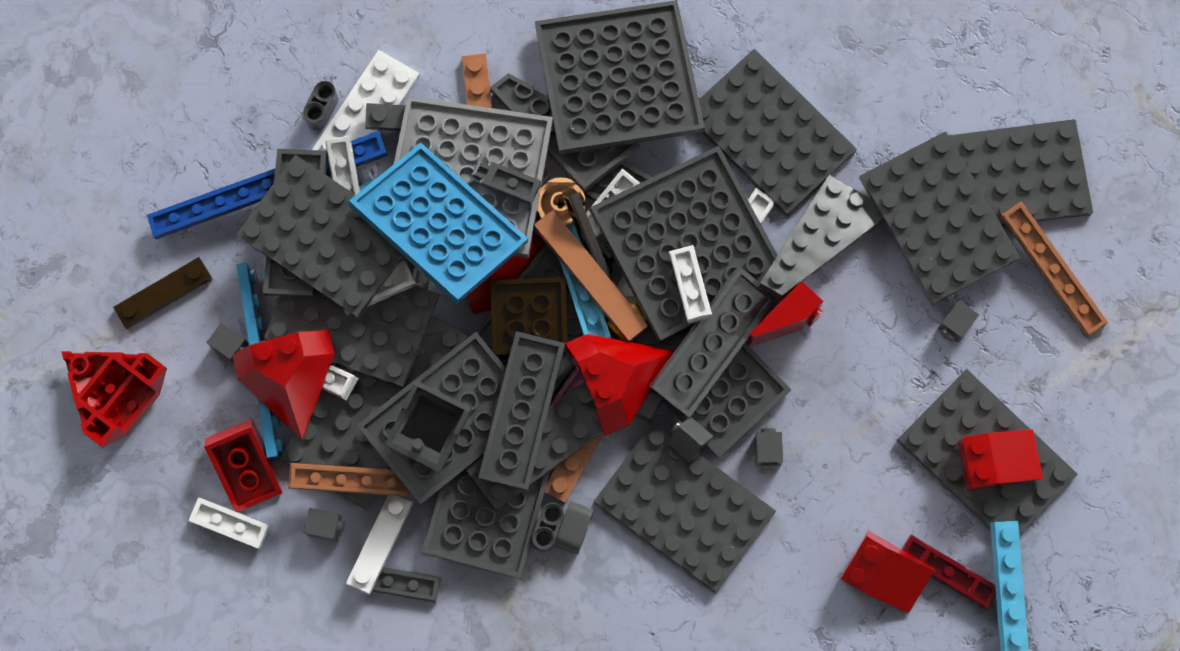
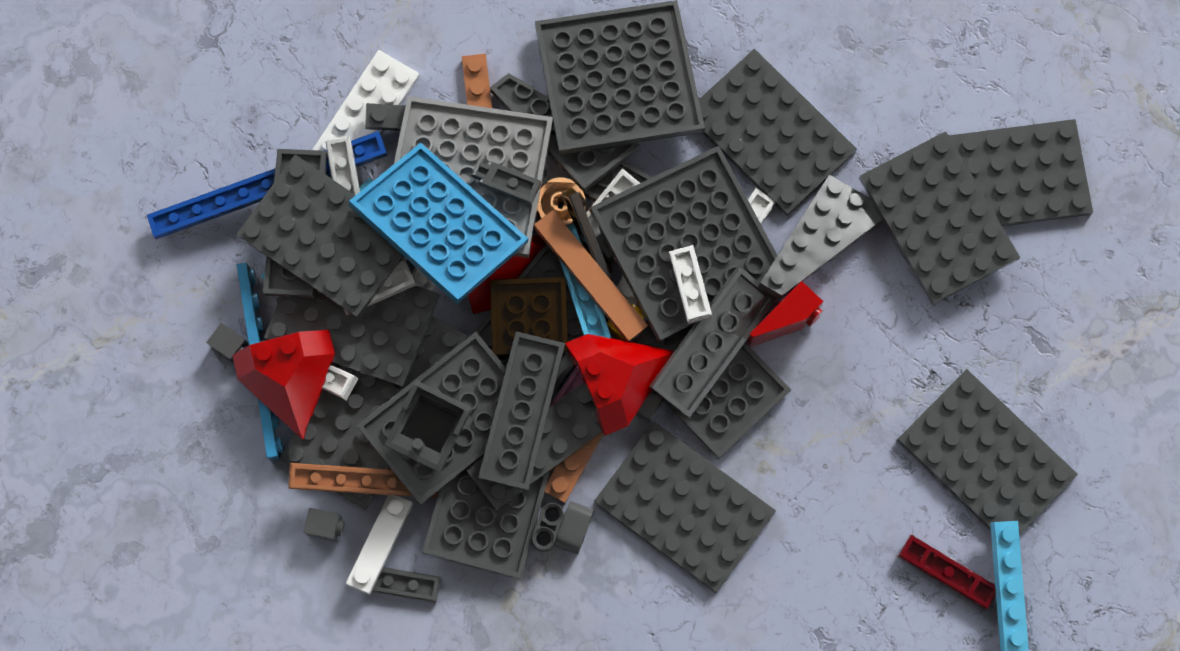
red wedge [61,351,167,448] -> none
dark brown plate [113,257,213,329] -> none
white plate [188,497,270,549] -> none
red slope [204,418,283,512] -> none
dark grey beam [303,81,339,130] -> none
dark grey brick [667,417,713,462] -> none
dark grey brick [755,428,783,466] -> none
red slope [841,530,935,613] -> none
dark grey brick [938,300,979,343] -> none
red slope [958,429,1043,491] -> none
nougat tile [1000,201,1108,338] -> none

